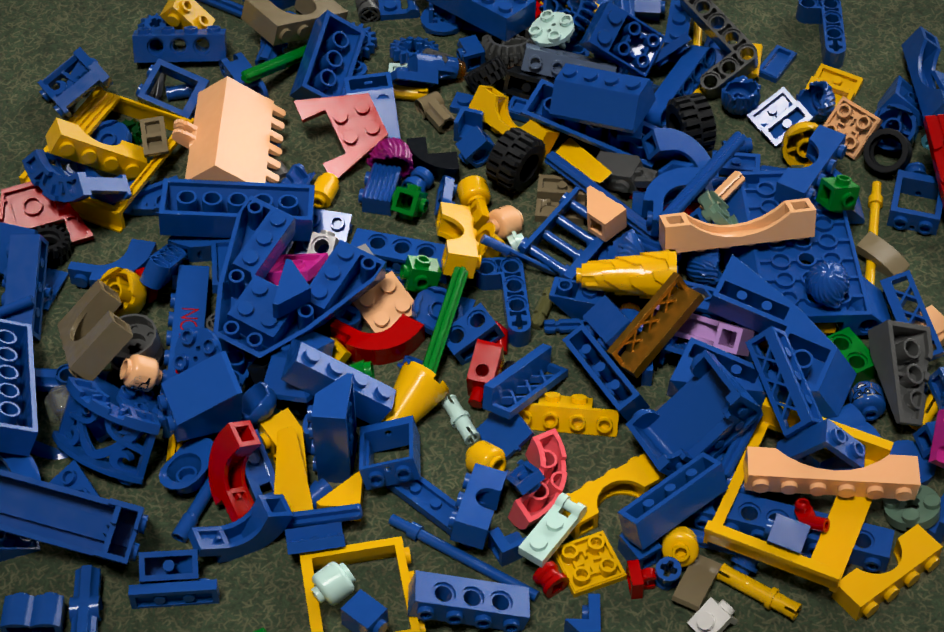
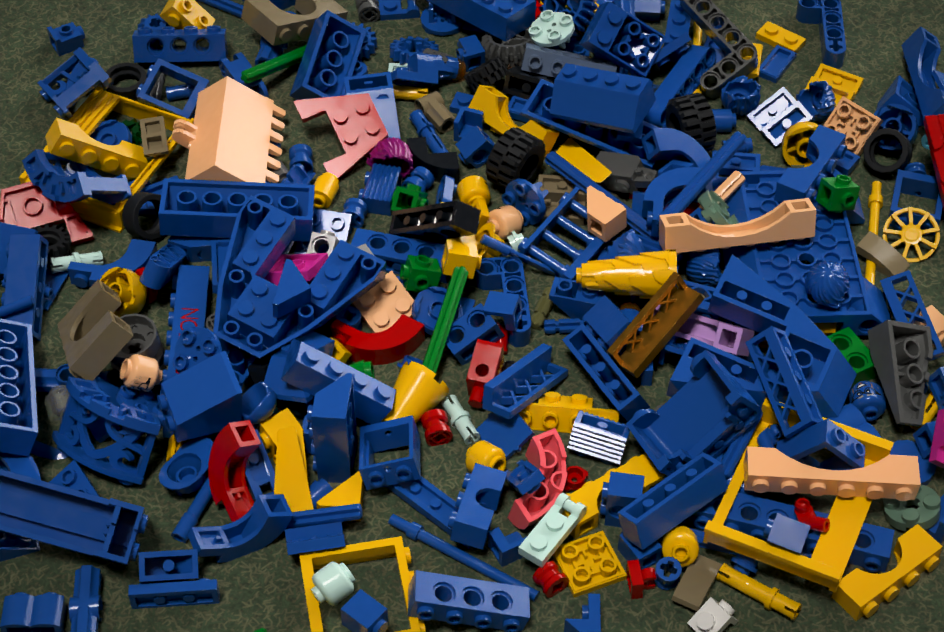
none -> blue brick [47,22,85,56]
none -> light aqua pin [49,251,103,274]
none -> black tyre [105,62,147,102]
none -> black tyre [122,192,163,240]
none -> blue wheel [289,144,313,174]
none -> blue wheel [342,198,368,228]
none -> black brick [389,200,481,241]
none -> blue pin [409,109,449,153]
none -> red wheel [421,409,453,446]
none -> blue panel [483,291,523,331]
none -> blue plate [502,178,549,226]
none -> red plate [563,466,588,492]
none -> brick [567,410,630,465]
none -> blue brick [600,471,644,527]
none -> blue brick [712,108,736,133]
none -> yellow plate [755,21,806,53]
none -> blue arm [757,424,783,448]
none -> blue plate [835,150,861,176]
none -> yellow wheel [883,207,940,262]

